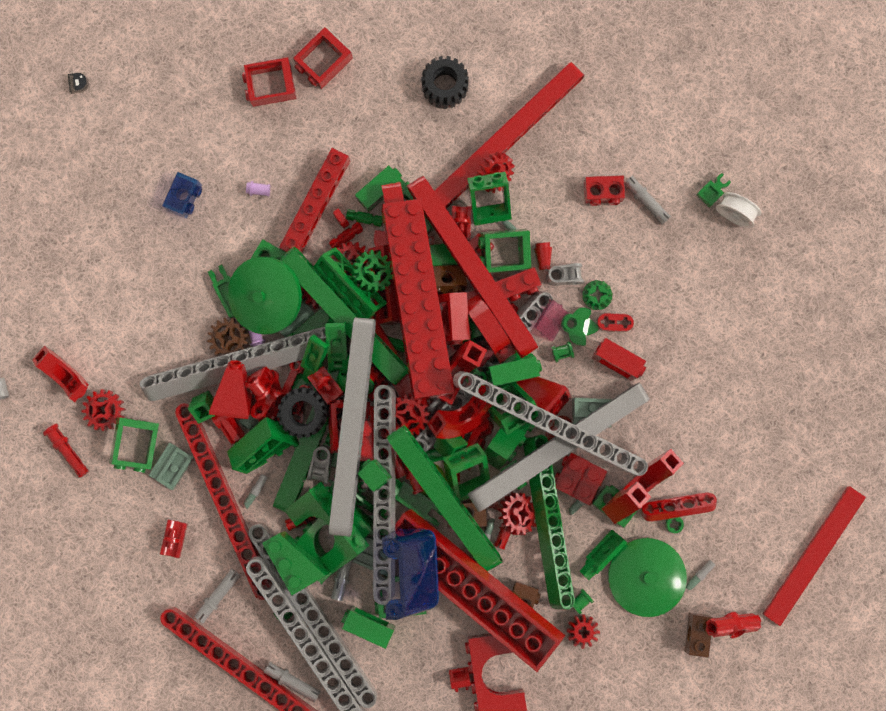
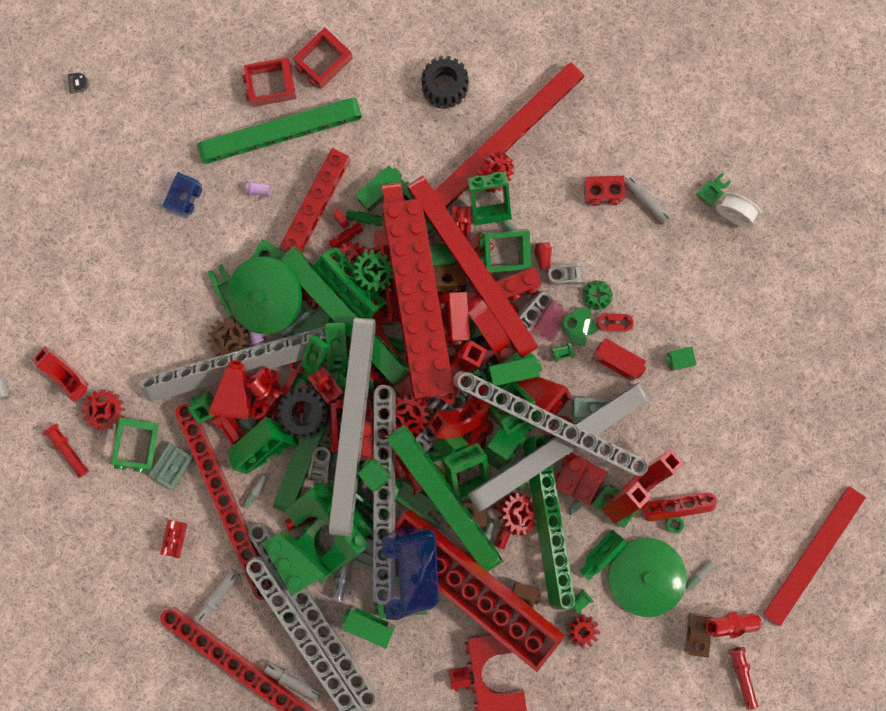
none -> green beam [197,98,362,164]
none -> green brick [665,346,697,372]
none -> red pin [728,647,759,710]

